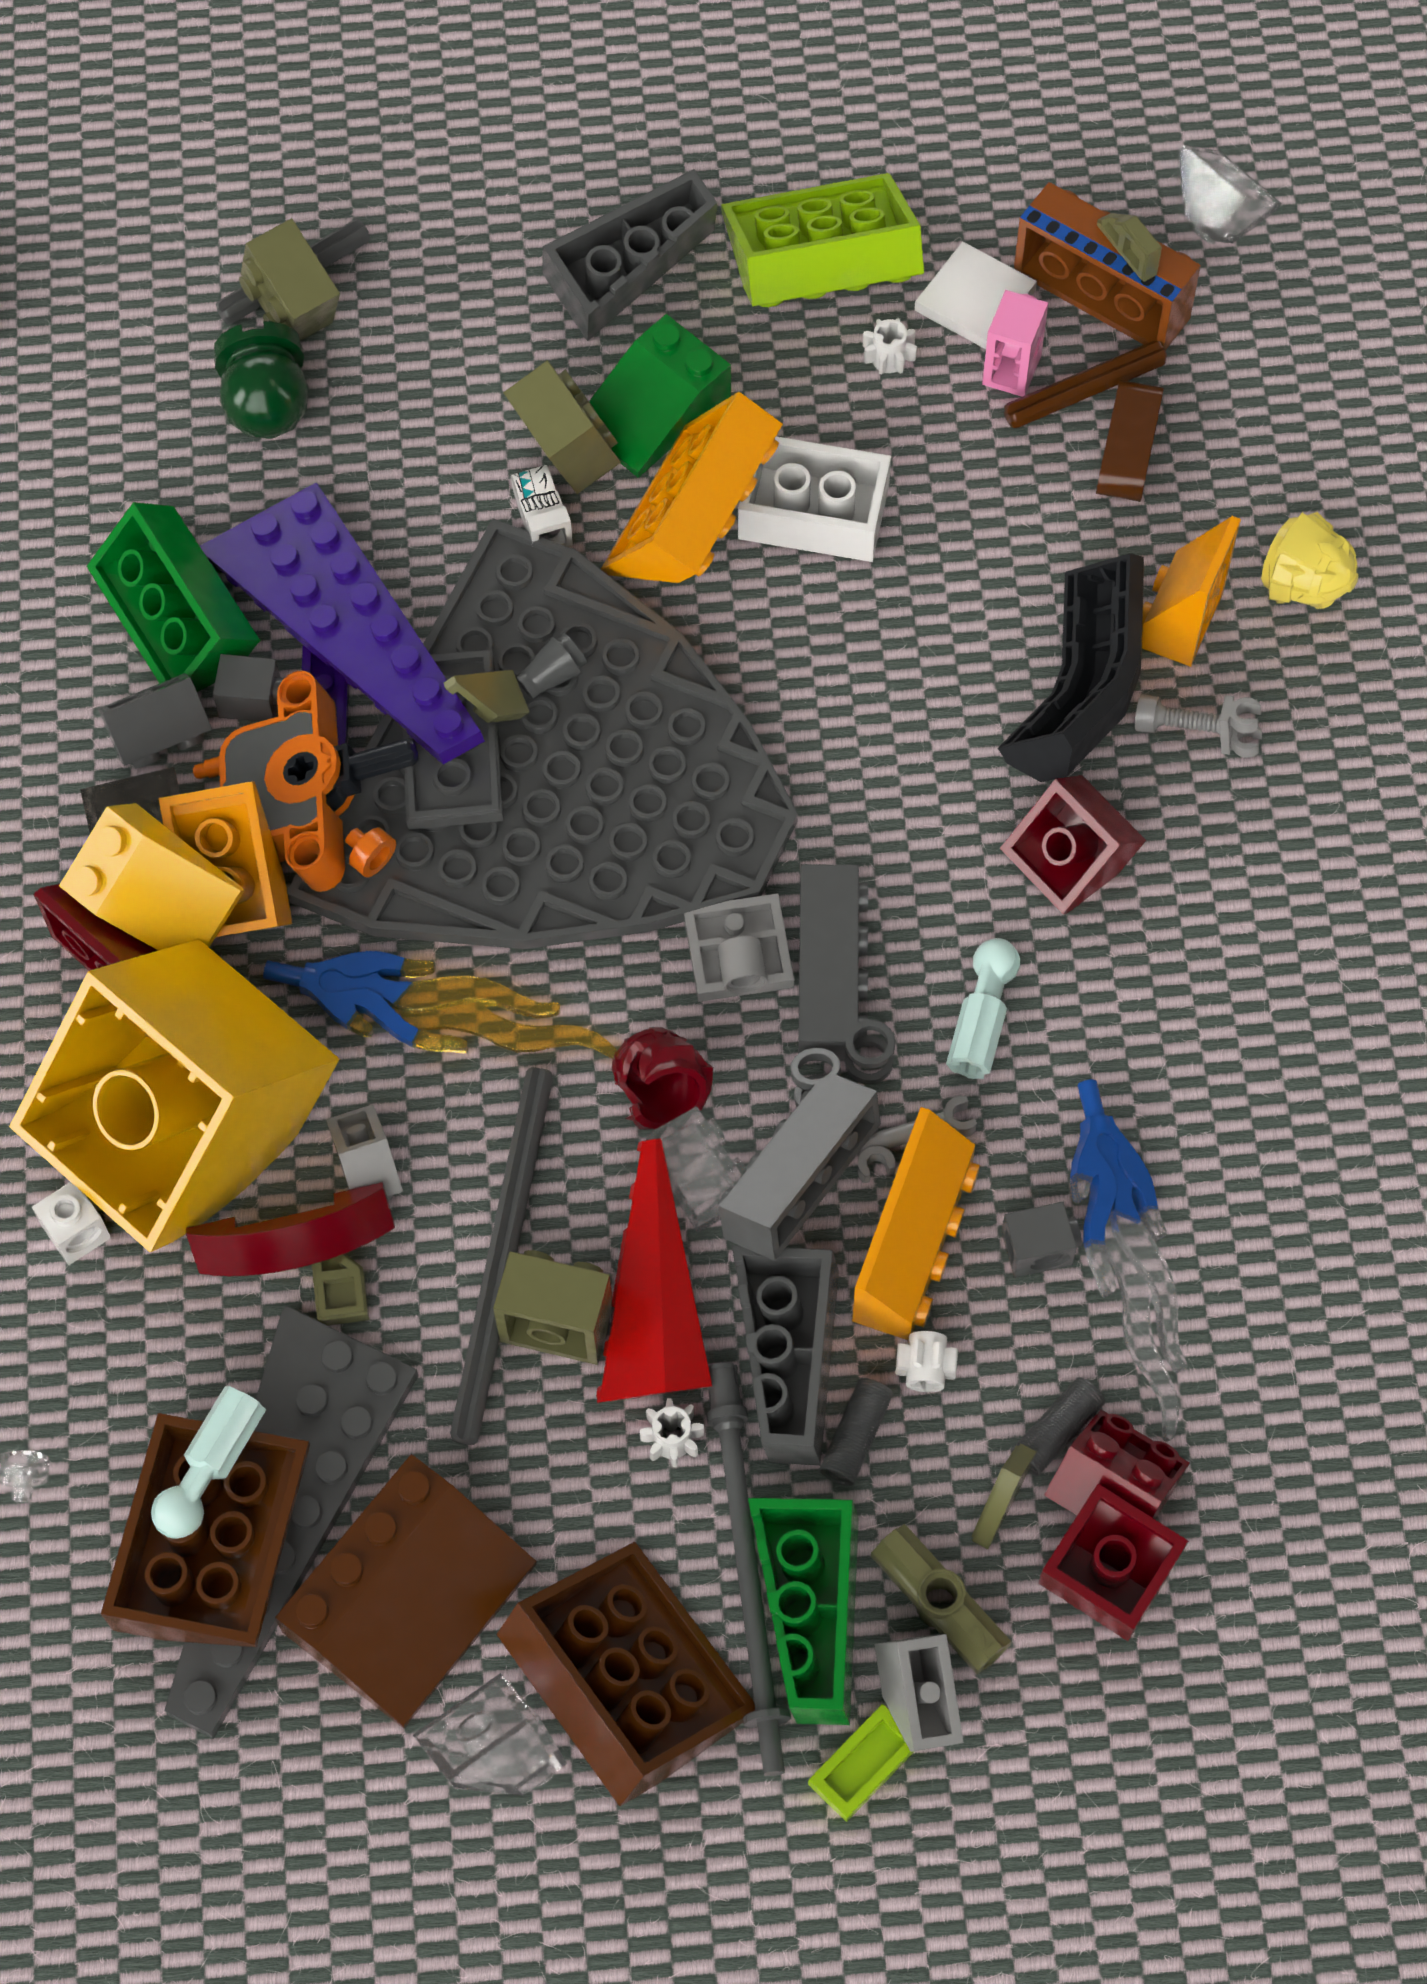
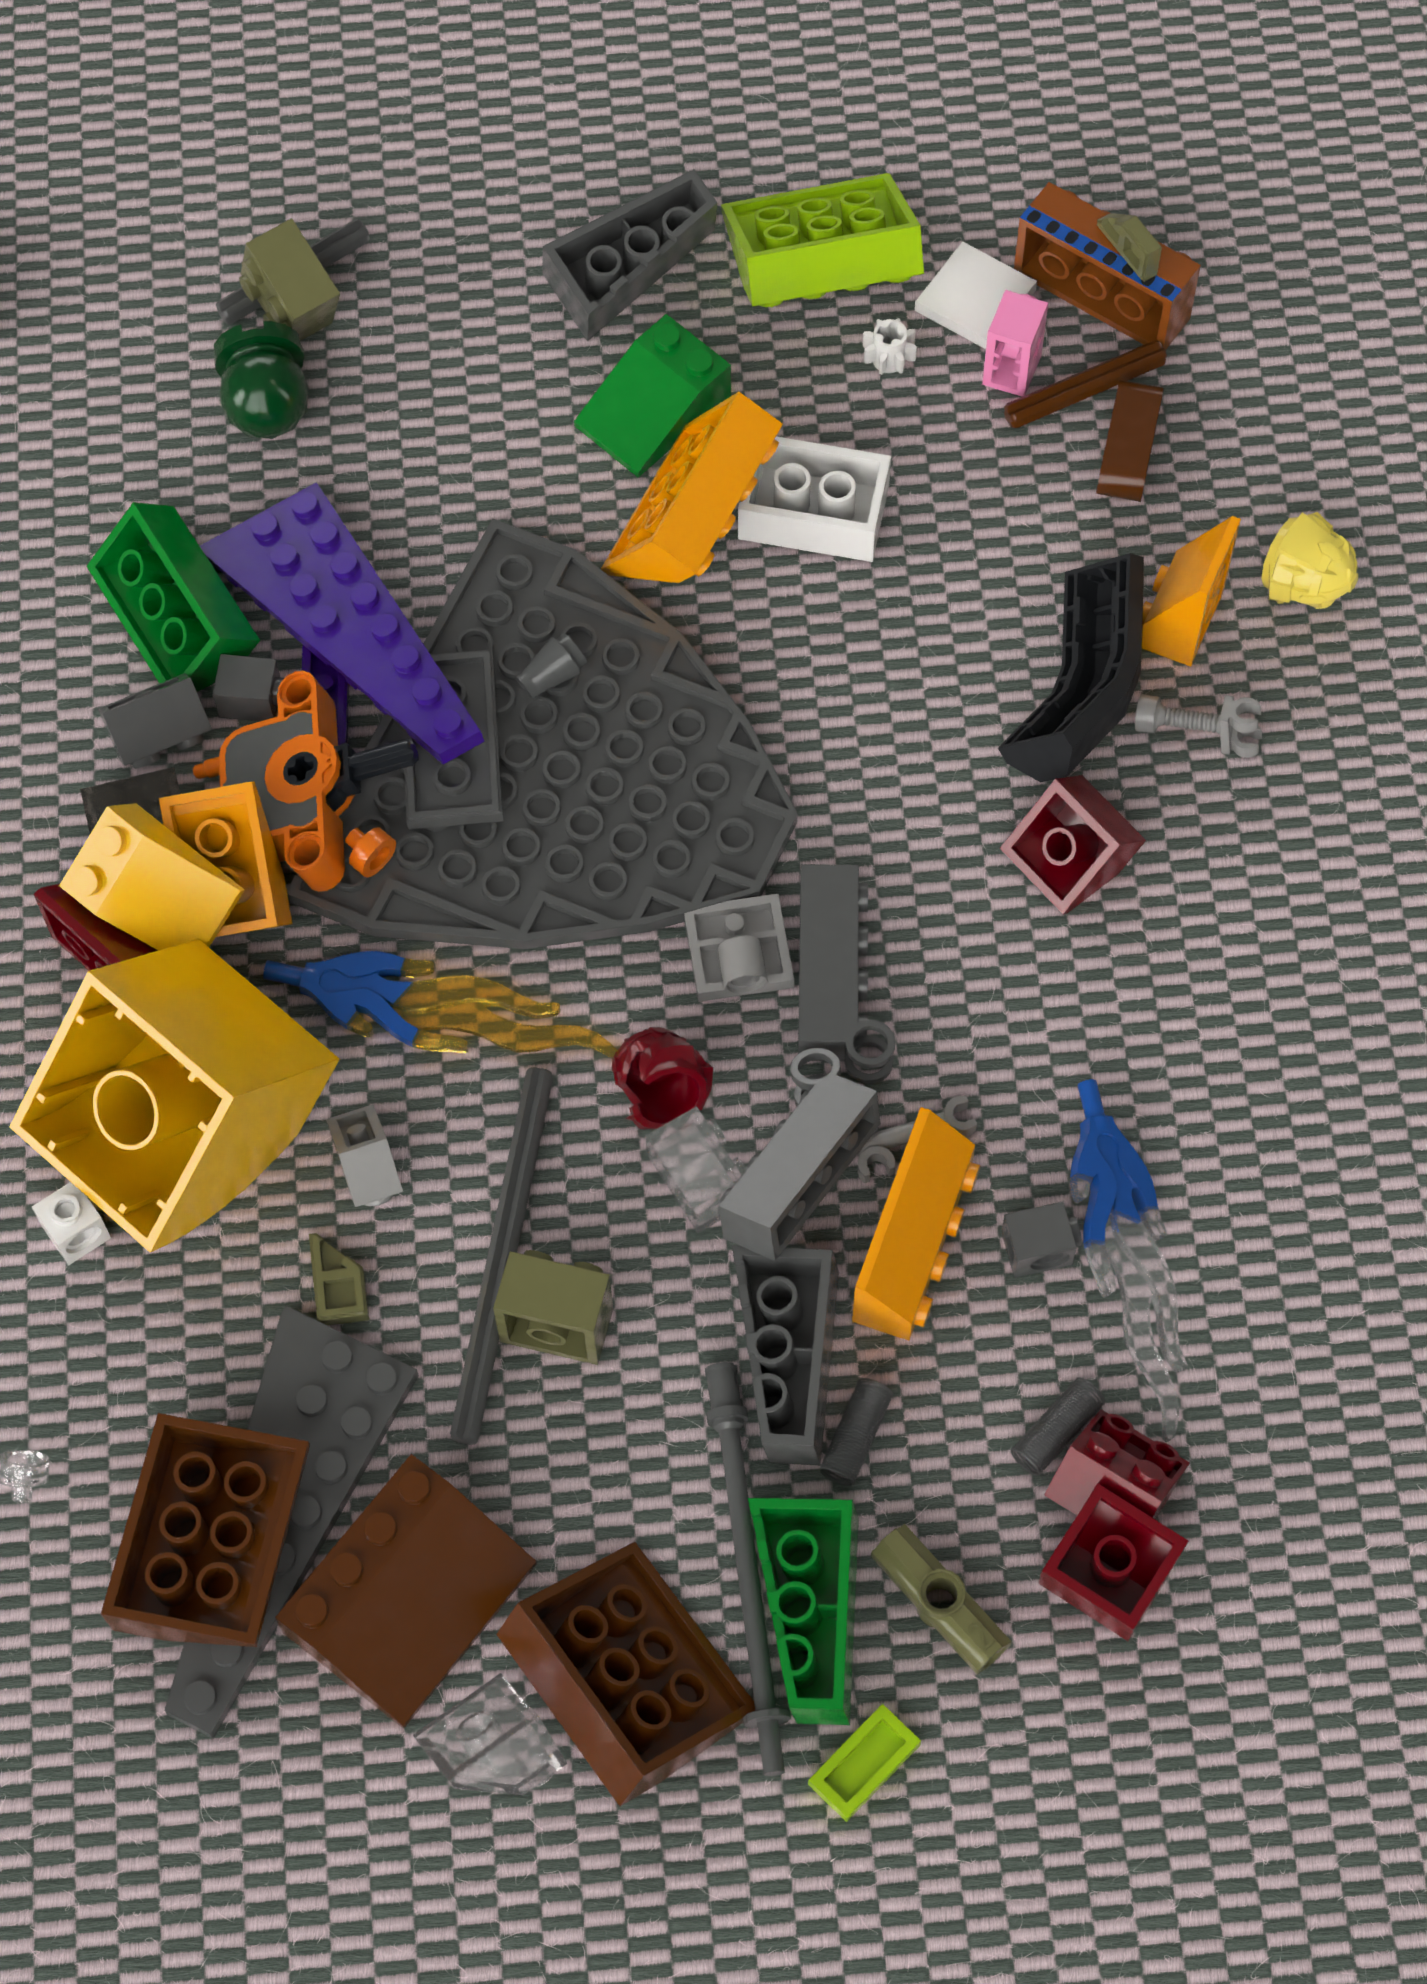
light aqua piece [151,1386,266,1539] -> none
dark red slope [186,1182,395,1276] -> none
olive tile [444,670,530,723] -> none
olive brick [503,360,621,494] -> none
white leg [511,465,573,547] -> none
red wedge [596,1138,712,1403] -> none
white gear [640,1398,704,1467] -> none
light grey slope [874,1634,964,1752] -> none
white gear [895,1331,958,1392] -> none
light aqua piece [946,938,1020,1079] -> none
olive tile [971,1443,1037,1549] -> none
clear slope [1179,145,1282,245] -> none

